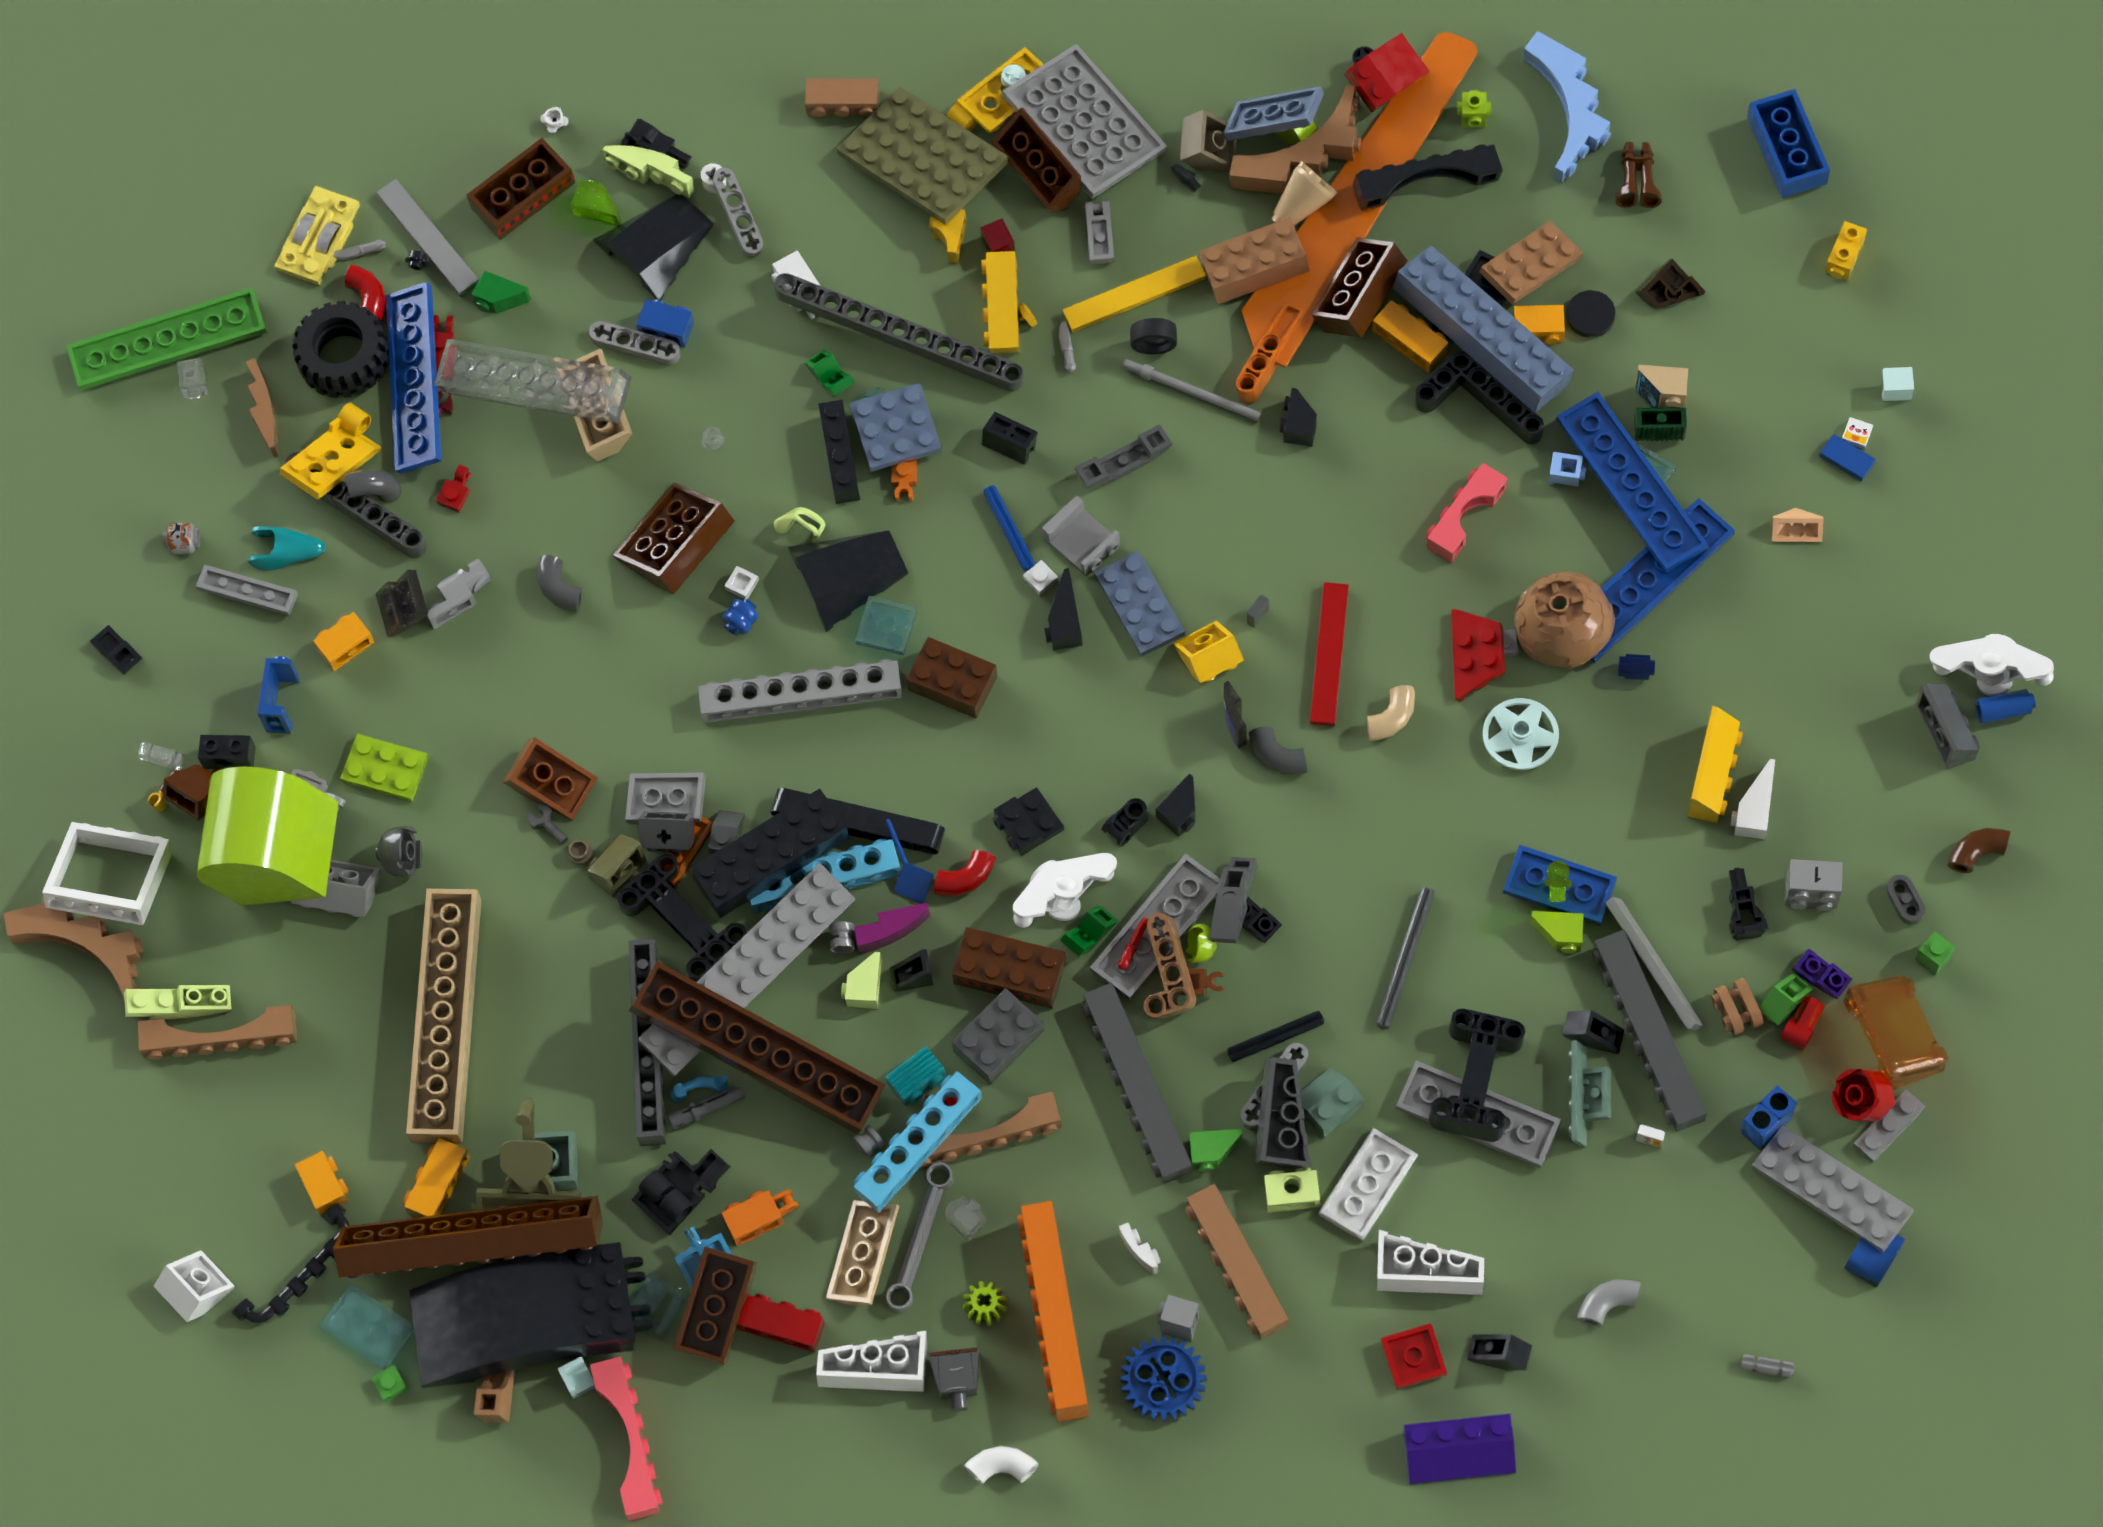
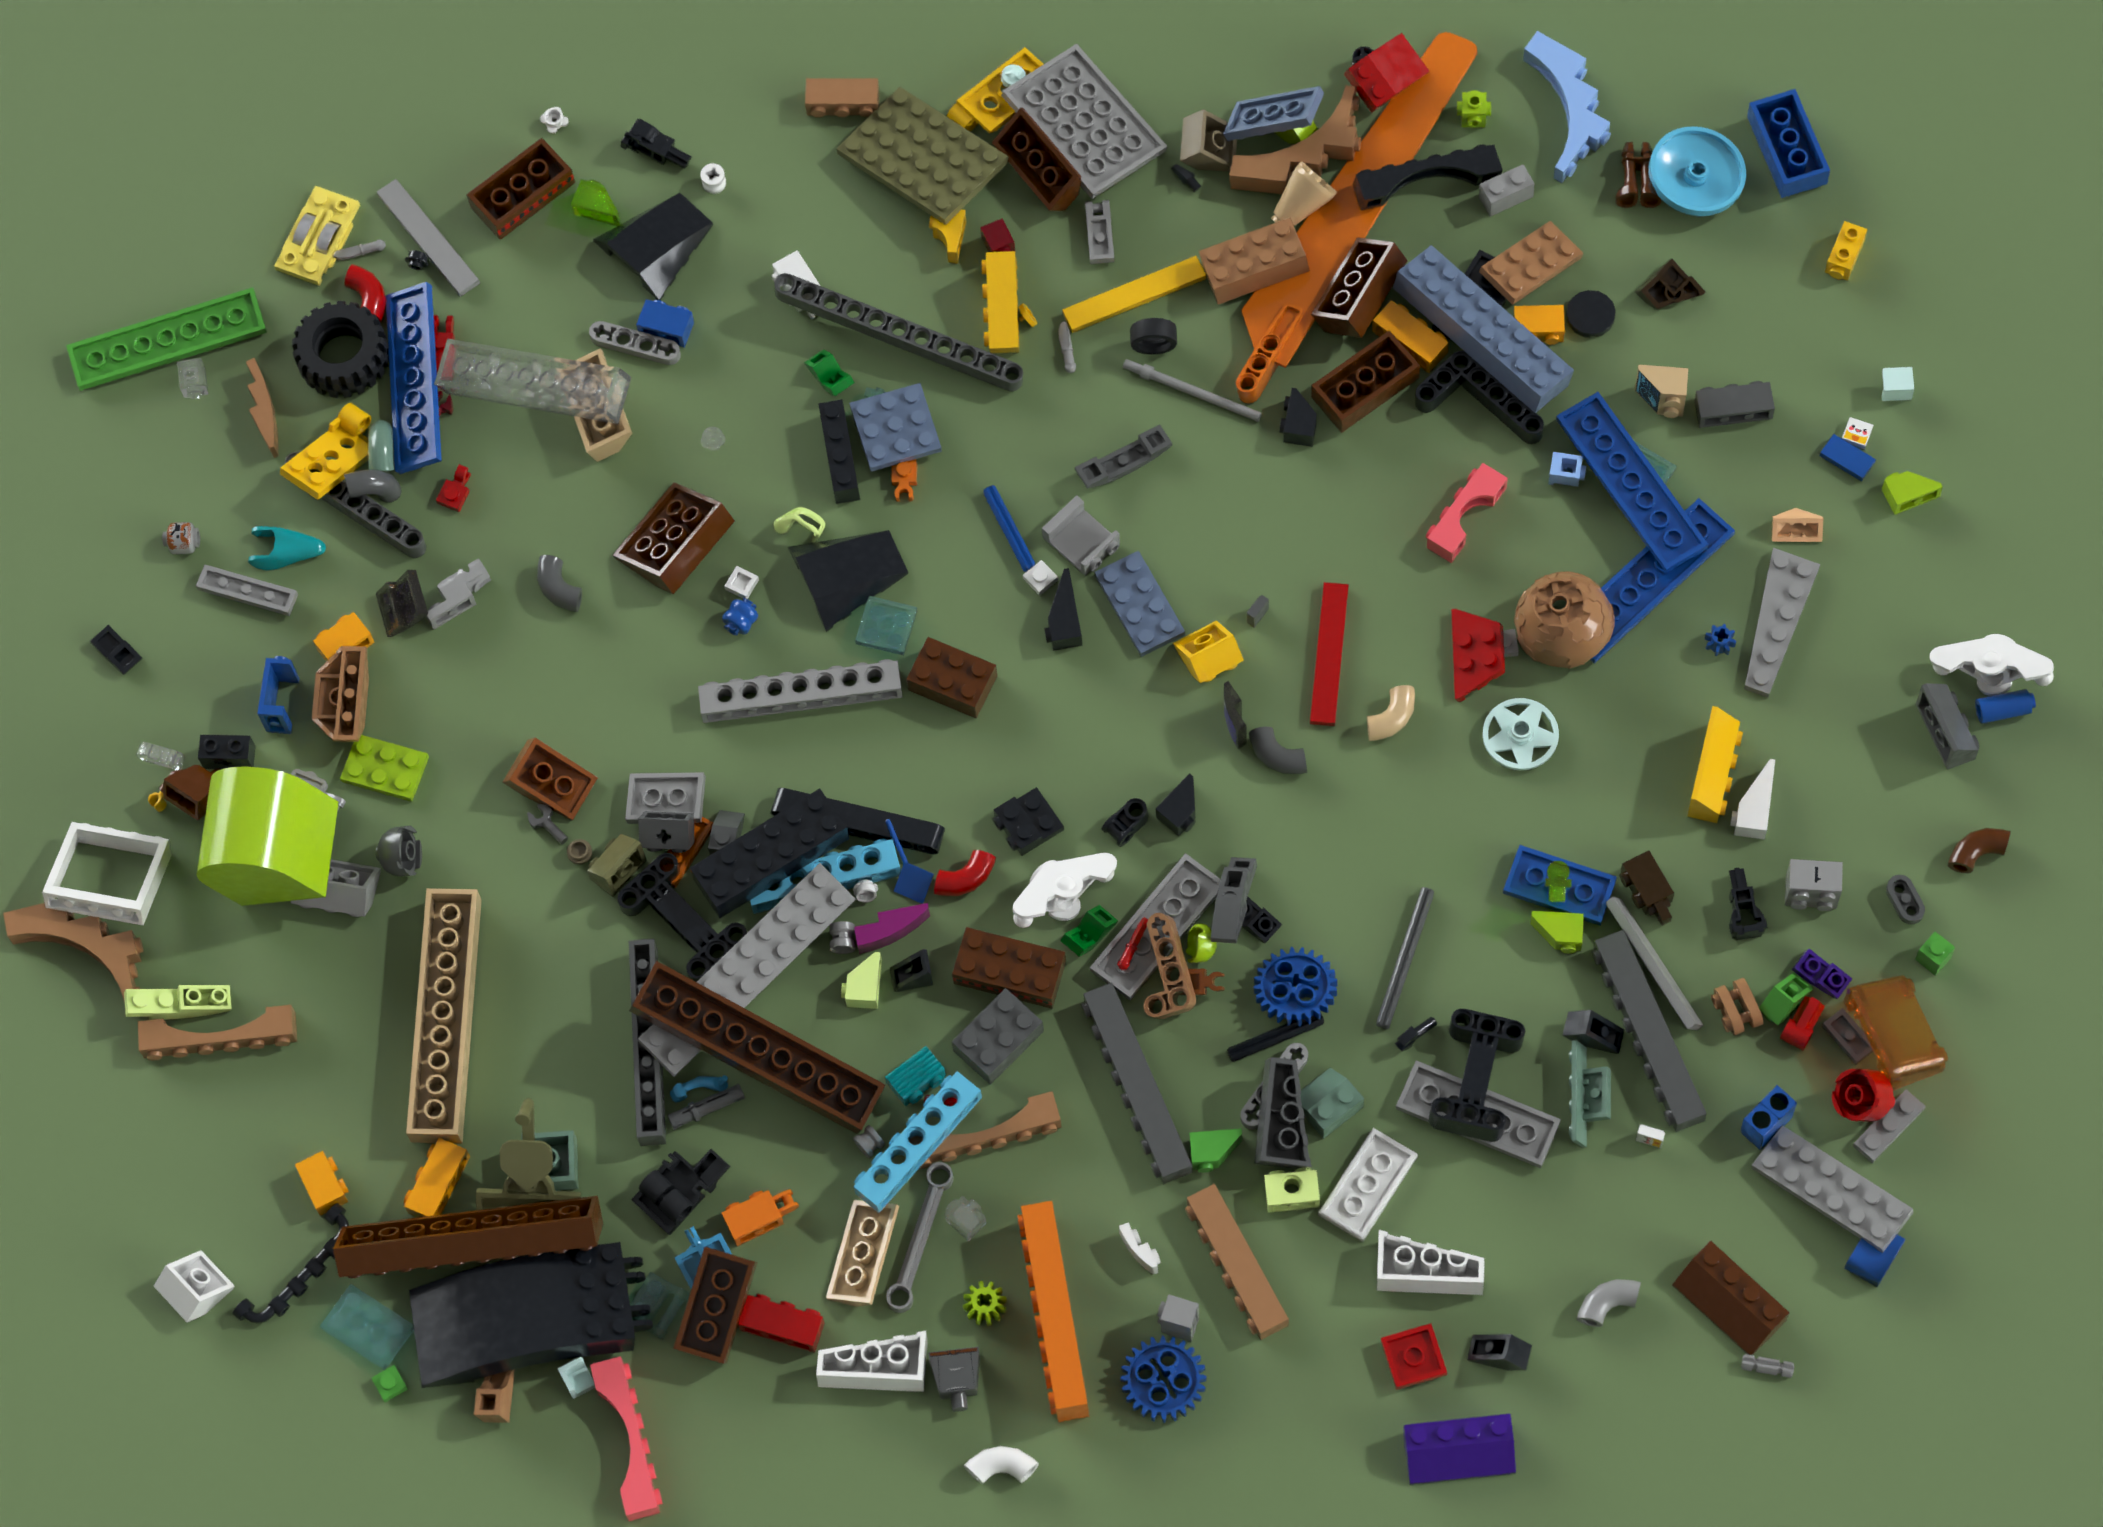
green slope [471,270,531,314] -> none
yellowish green slope [602,145,694,198] -> none
light grey beam [713,167,763,257] -> none
black hinge [982,412,1038,465] -> none
clear blue brick [1618,654,1655,680] -> none
dark green brick [1634,407,1687,442] -> none
none -> medium nougat wedge [312,646,369,742]
none -> sand green cylinder [368,420,394,471]
none -> white plate [853,879,878,903]
none -> blue gear [1254,947,1337,1026]
none -> reddish brown brick [1311,330,1420,433]
none -> black bar [1395,1017,1437,1051]
none -> light grey brick [1479,164,1535,217]
none -> dark brown hinge [1619,850,1674,926]
none -> medium azure dish [1648,127,1746,216]
none -> reddish brown slope [1672,1240,1790,1355]
none -> dark grey brick [1694,381,1775,428]
none -> blue gear [1705,624,1736,656]
none -> light grey wing [1744,548,1820,698]
none -> dark grey plate [1822,1008,1877,1065]
none -> lime slope [1882,471,1943,515]

